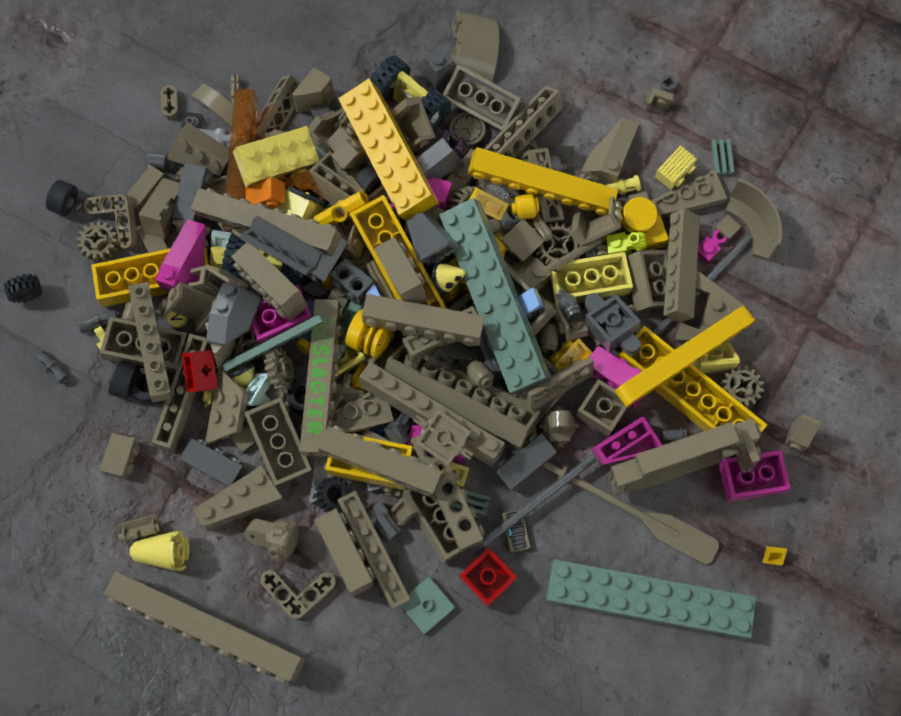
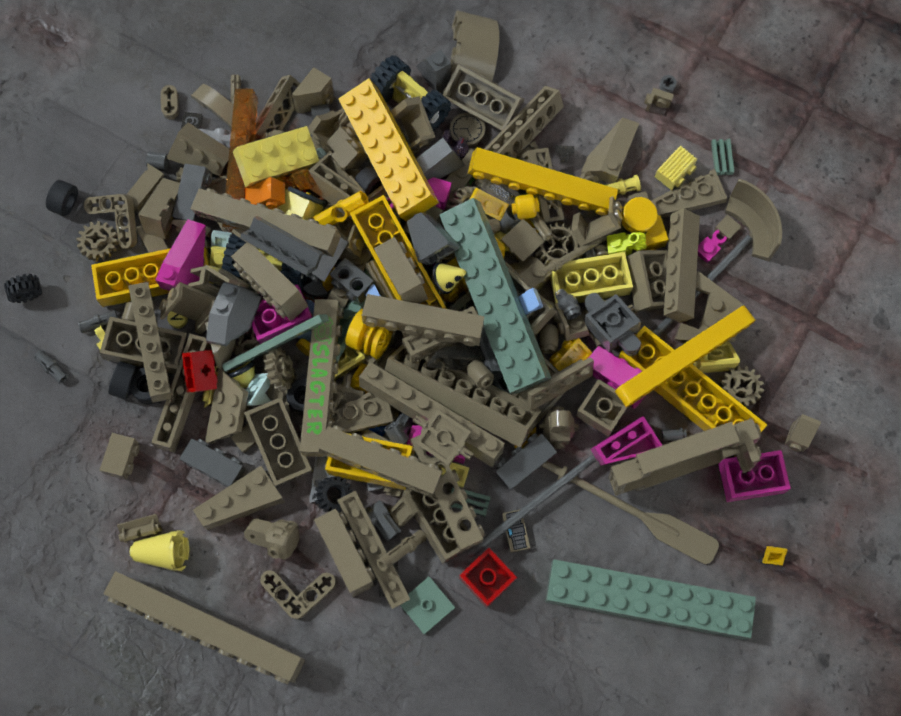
none -> dark tan pin [376,530,426,571]

